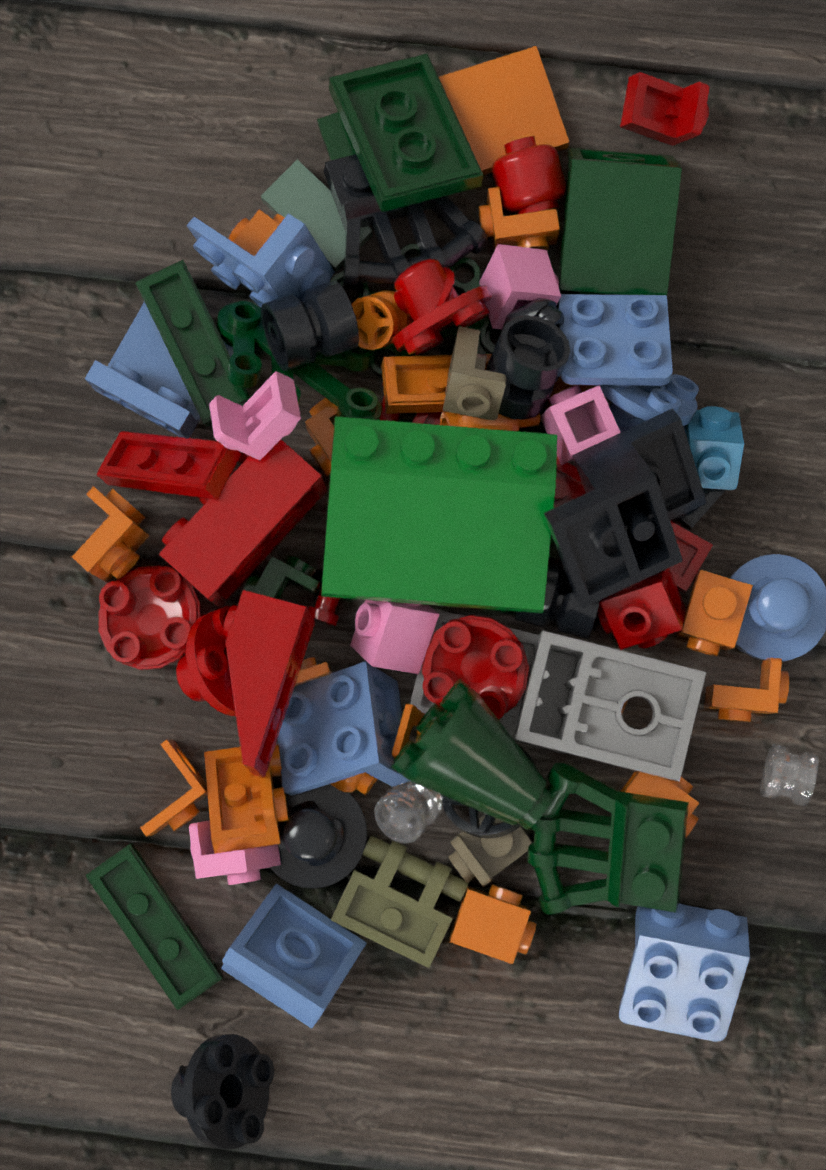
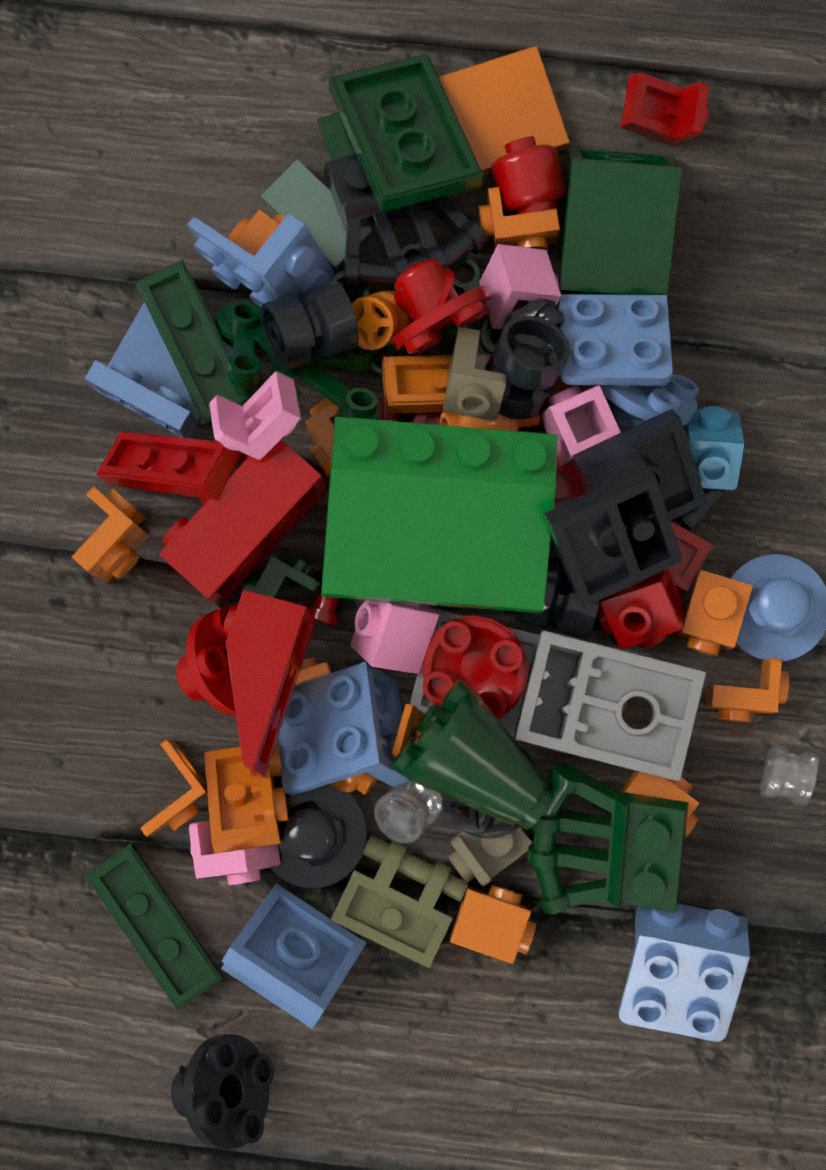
red dish [99,566,201,670] -> none

